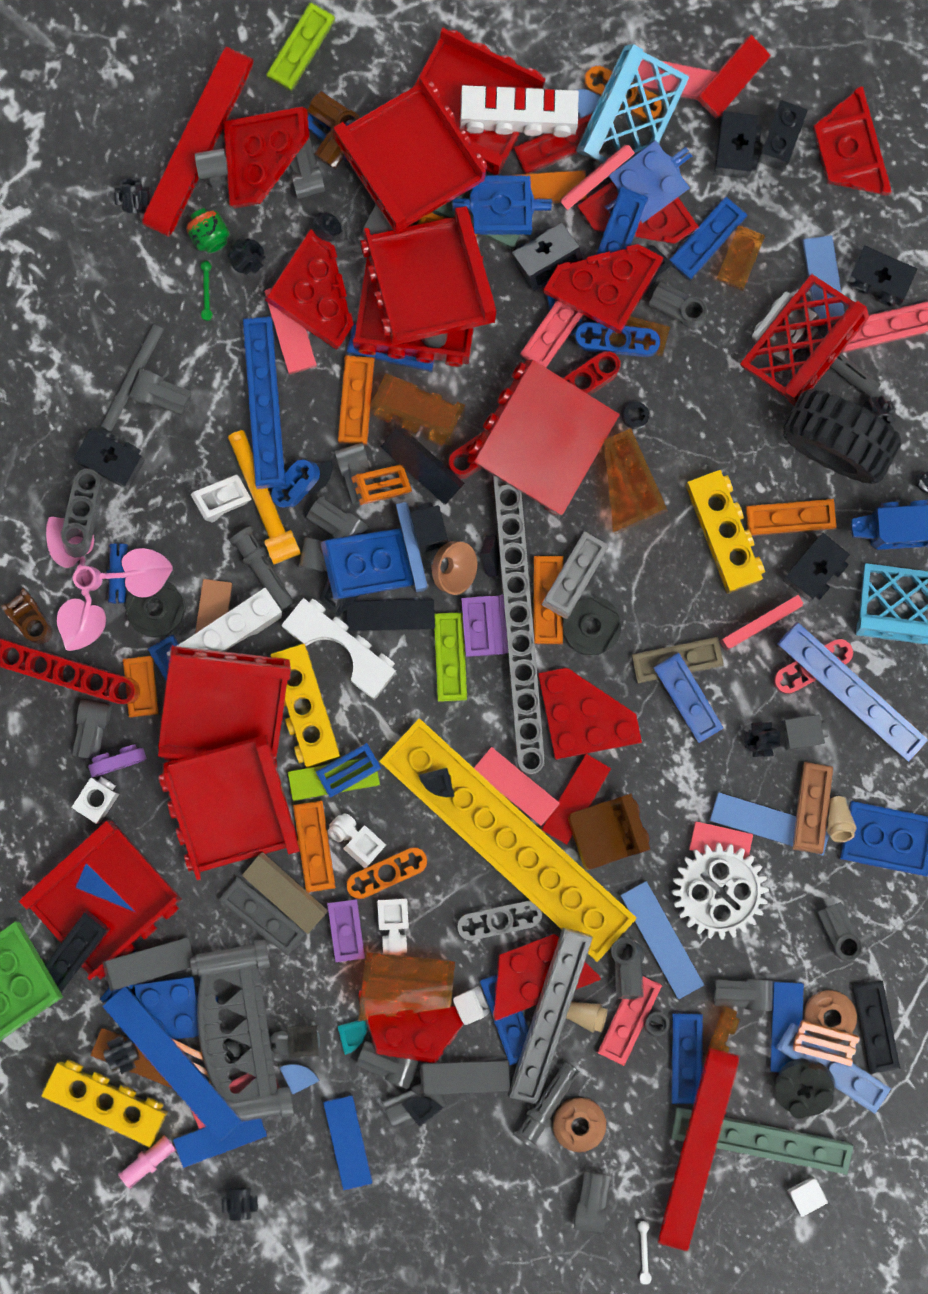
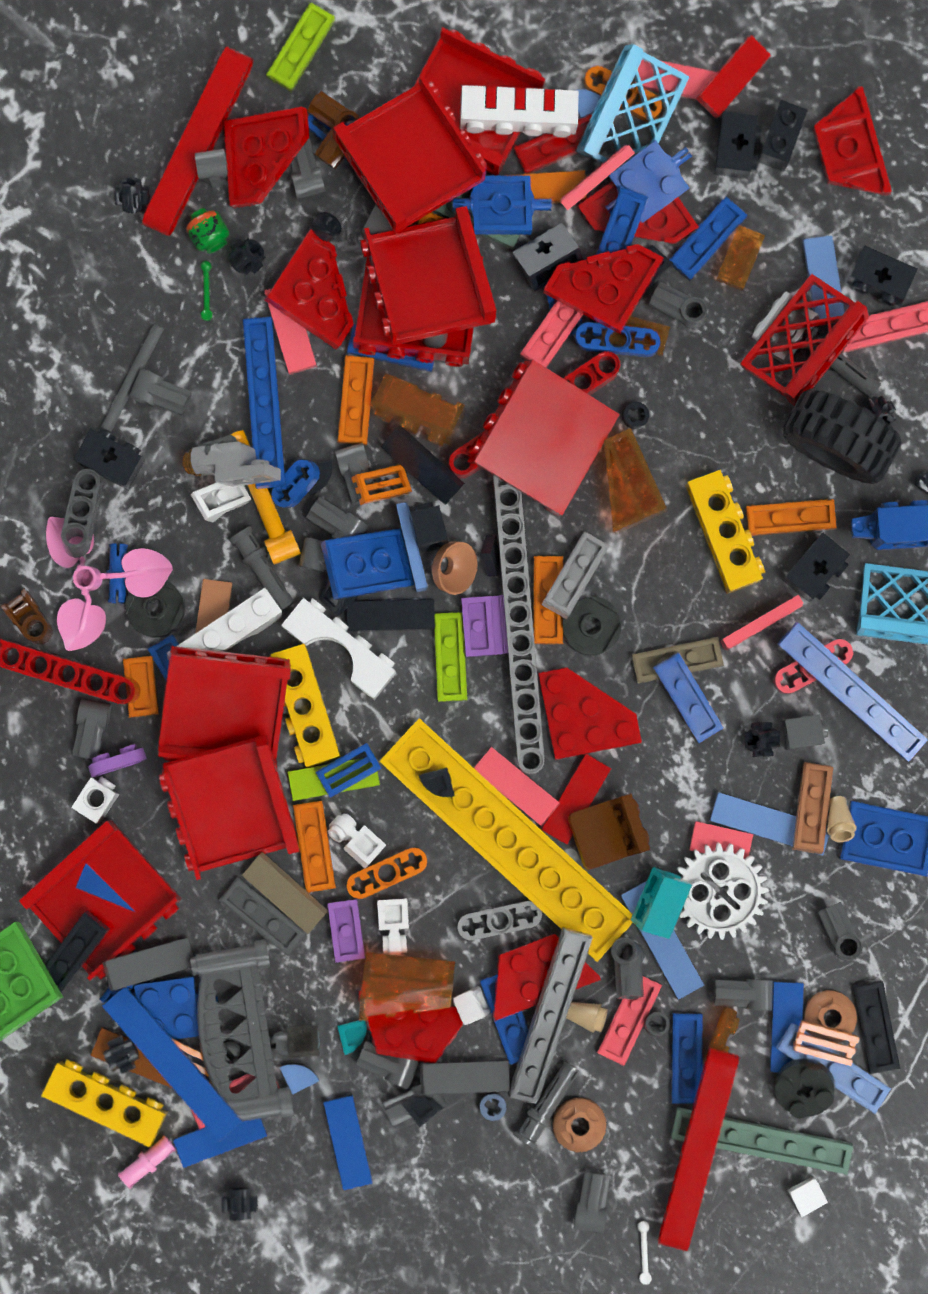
none -> light grey plate [183,435,281,487]
none -> sand blue bush [480,1093,506,1121]
none -> teal hinge [631,867,692,939]

